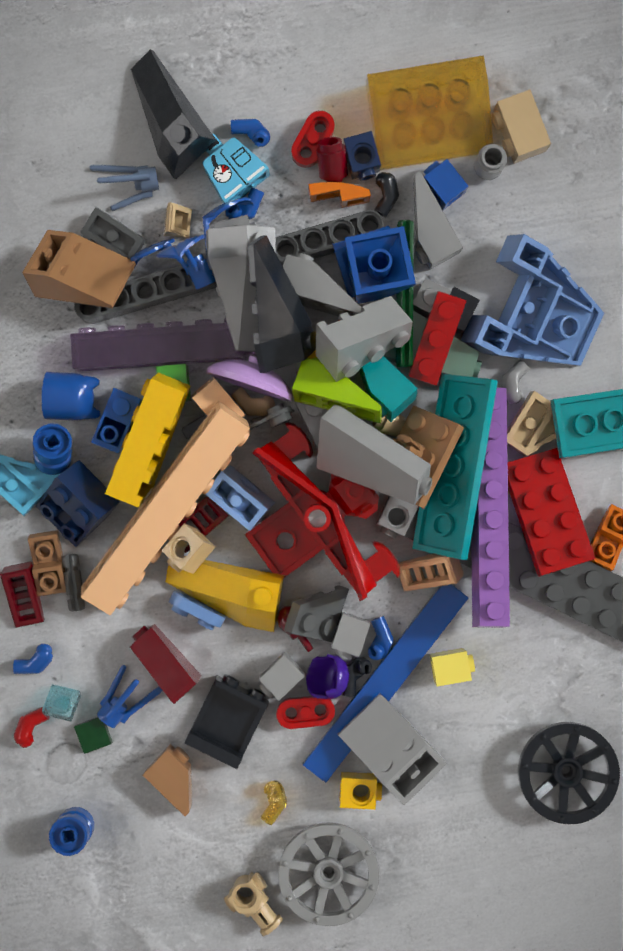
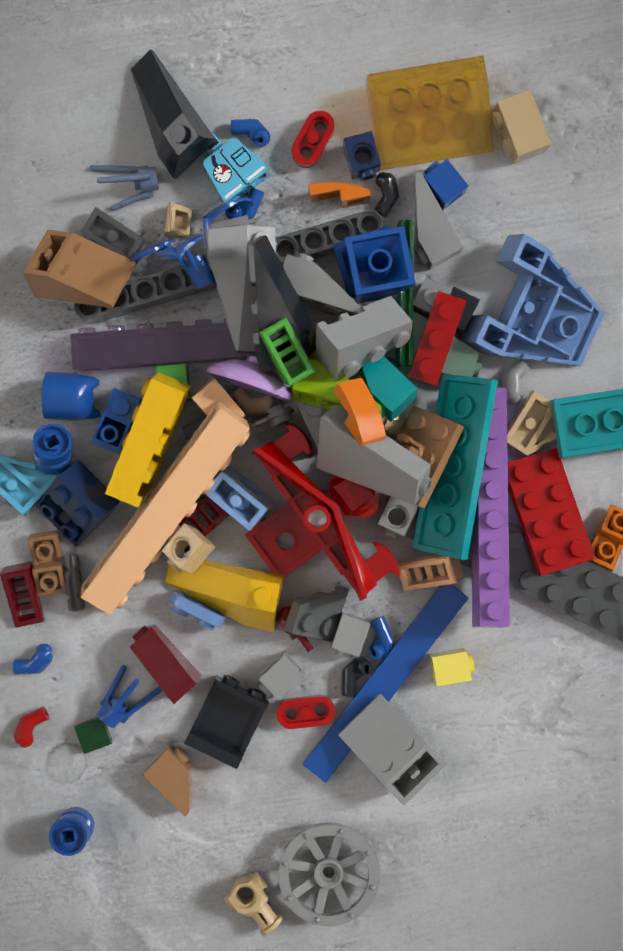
clear light blue plate [42,684,81,722] -> none
clear yellow arm [261,781,287,825] -> none
dark purple hair [306,654,350,700] -> none
dark red brick [316,137,348,182] -> none
yellow brick [339,772,382,810] -> none
light grey brick [474,144,507,180] -> none
black wheel [518,722,620,825] -> none
none -> bright green slope [258,317,315,387]
none -> orange slope [333,378,386,446]

